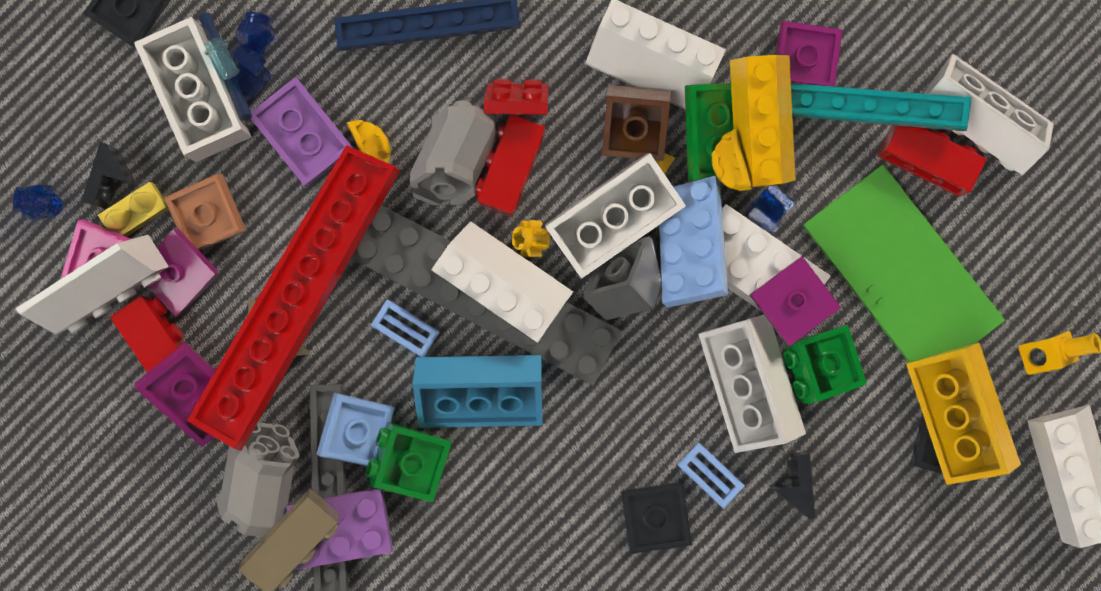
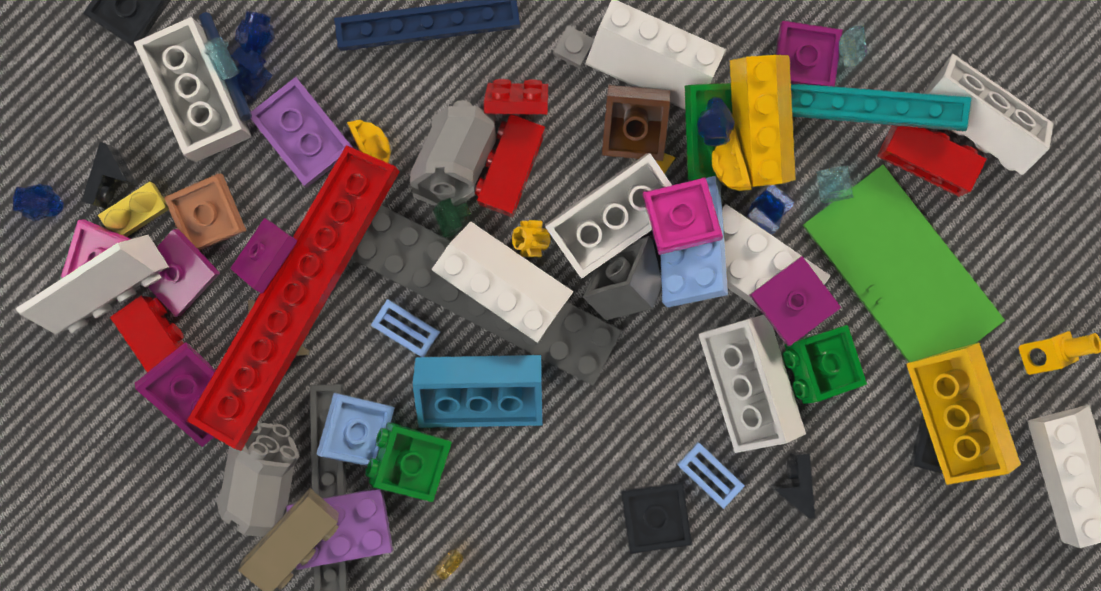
none -> magenta plate [230,218,298,293]
none -> clear green tile [432,198,471,238]
none -> clear yellow tile [433,548,463,580]
none -> light grey plate [553,25,594,69]
none -> dark pink plate [643,177,723,255]
none -> clear blue rock [697,97,735,146]
none -> clear light blue plate [816,165,854,204]
none -> clear light blue plate [839,25,868,67]

